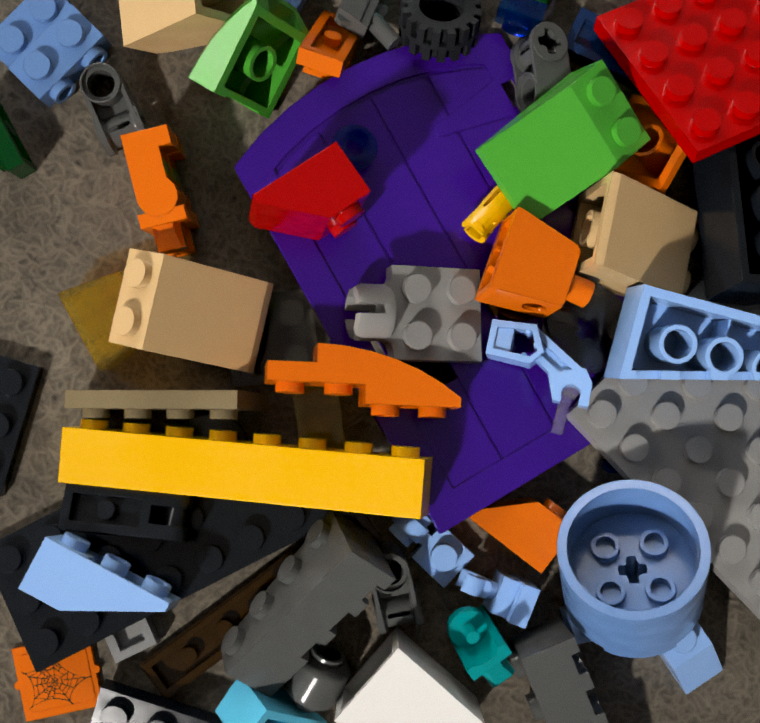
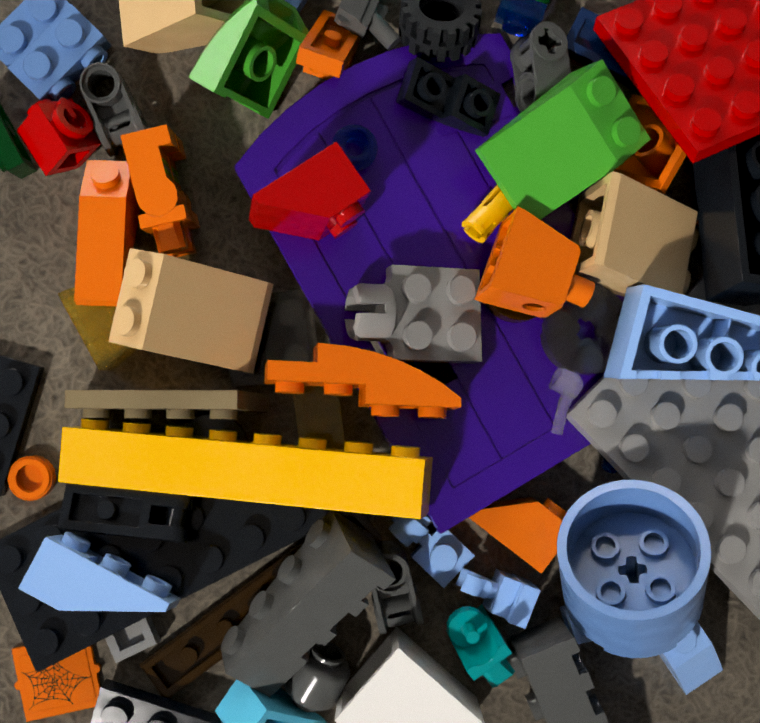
light blue piece [485,319,593,409] -> none
none -> orange tile [7,455,56,501]
none -> red brick [16,97,101,176]
none -> orange slope [74,160,141,306]
none -> black slope [396,57,501,137]

